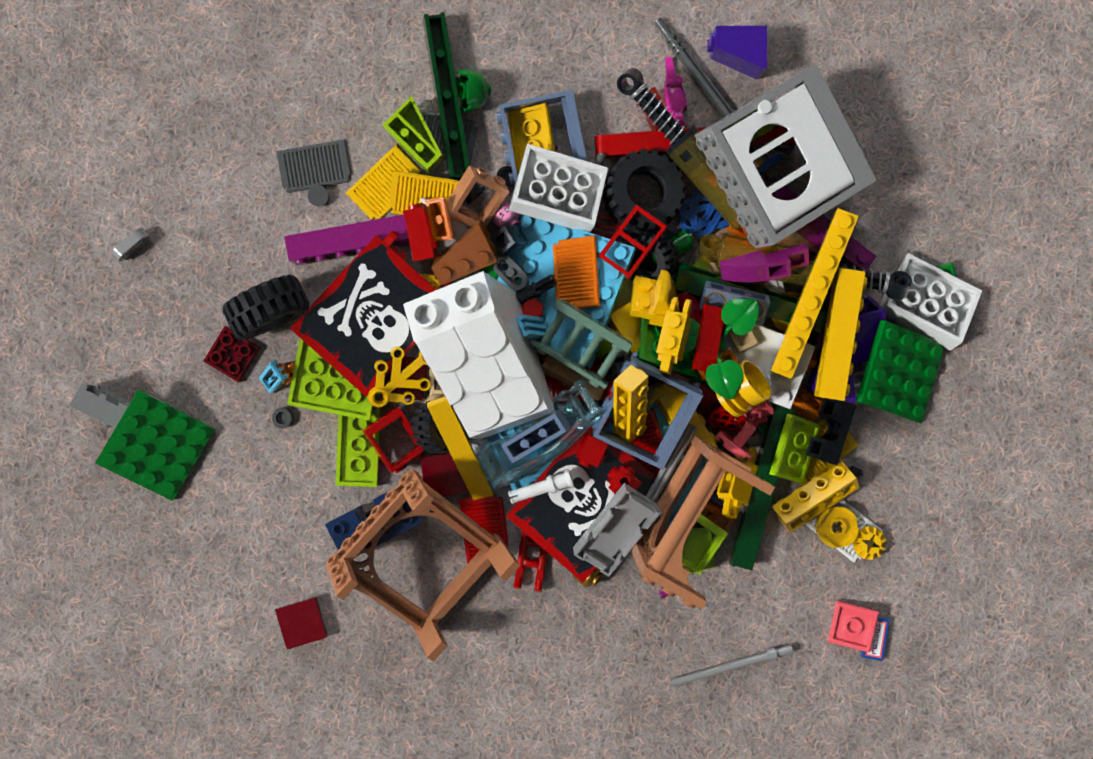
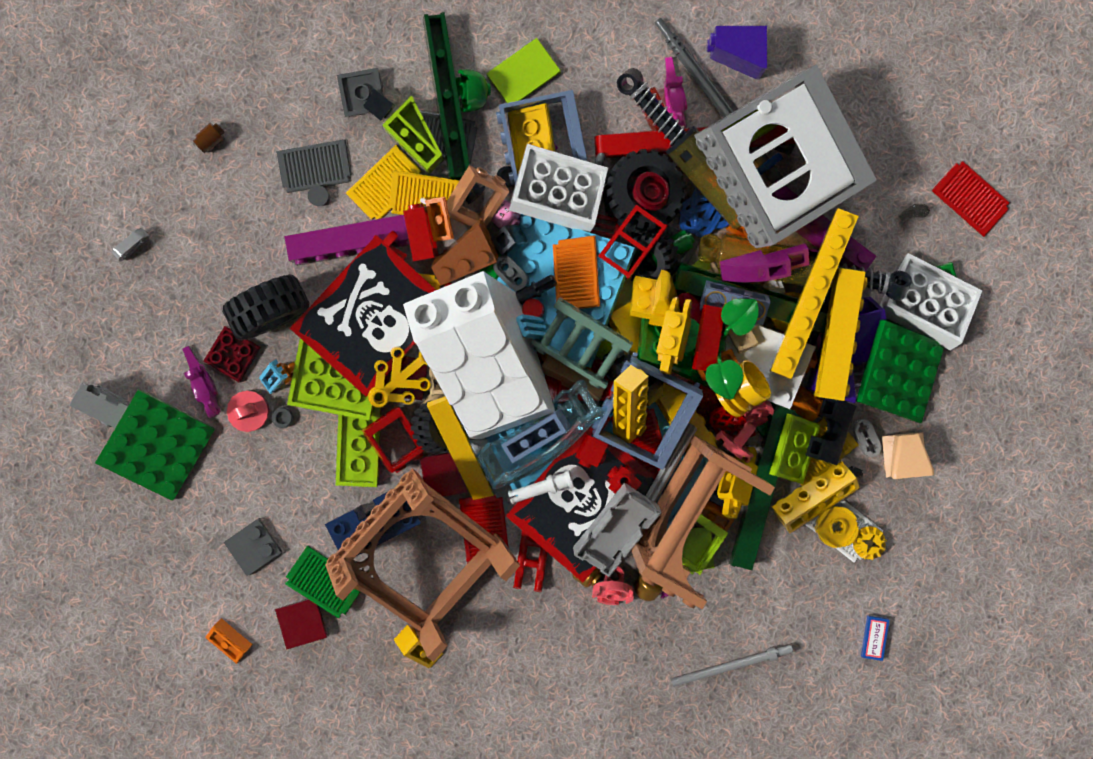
coral tile [828,601,879,653] -> none
none -> magenta animal [182,346,221,418]
none -> reddish brown brick [193,123,225,153]
none -> orange slope [205,618,253,664]
none -> dark grey plate [224,518,282,576]
none -> coral tile [227,391,270,432]
none -> green window [285,546,360,618]
none -> dark grey plate [337,68,384,117]
none -> black panel [363,88,395,122]
none -> yellow slope [394,624,443,669]
none -> lime tile [486,38,561,103]
none -> coral tile [592,566,634,605]
none -> dark red piece [633,172,669,211]
none -> pearl gold head [634,574,663,601]
none -> light grey beam [852,419,882,457]
none -> light nougat piece [882,432,934,479]
none -> clear smoke arm [898,203,930,223]
none -> red window [931,161,1010,237]

